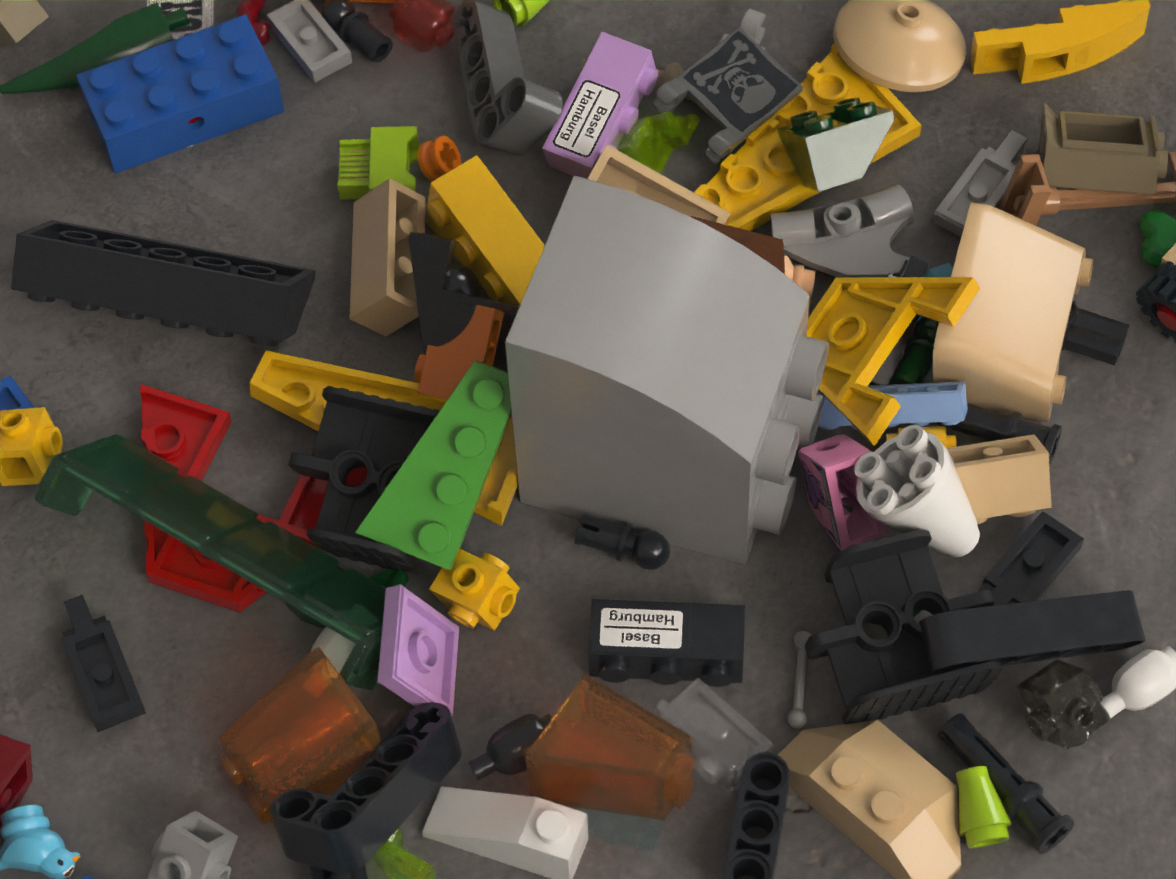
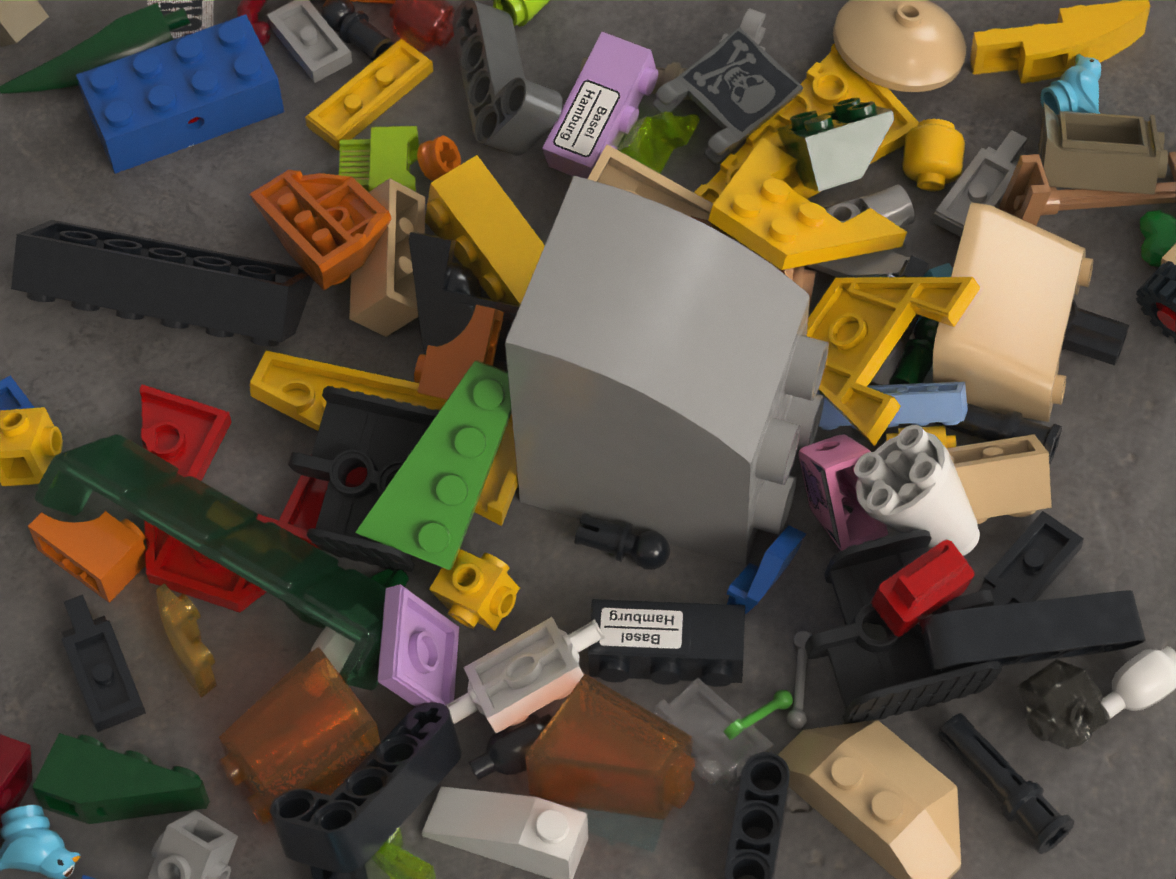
lime cone [956,766,1012,848] -> none
none -> orange arch [28,511,146,603]
none -> dark green slope [32,733,210,824]
none -> clear yellow slope [156,584,217,698]
none -> orange wedge [249,170,392,290]
none -> yellow tile [305,38,434,151]
none -> white plate [446,617,605,734]
none -> yellow wing [708,137,907,270]
none -> bright green hinge [723,689,793,740]
none -> blue slope [727,525,807,614]
none -> red piece [871,540,975,637]
none -> yellow head [902,119,965,191]
none -> medium azure animal [1041,54,1101,115]

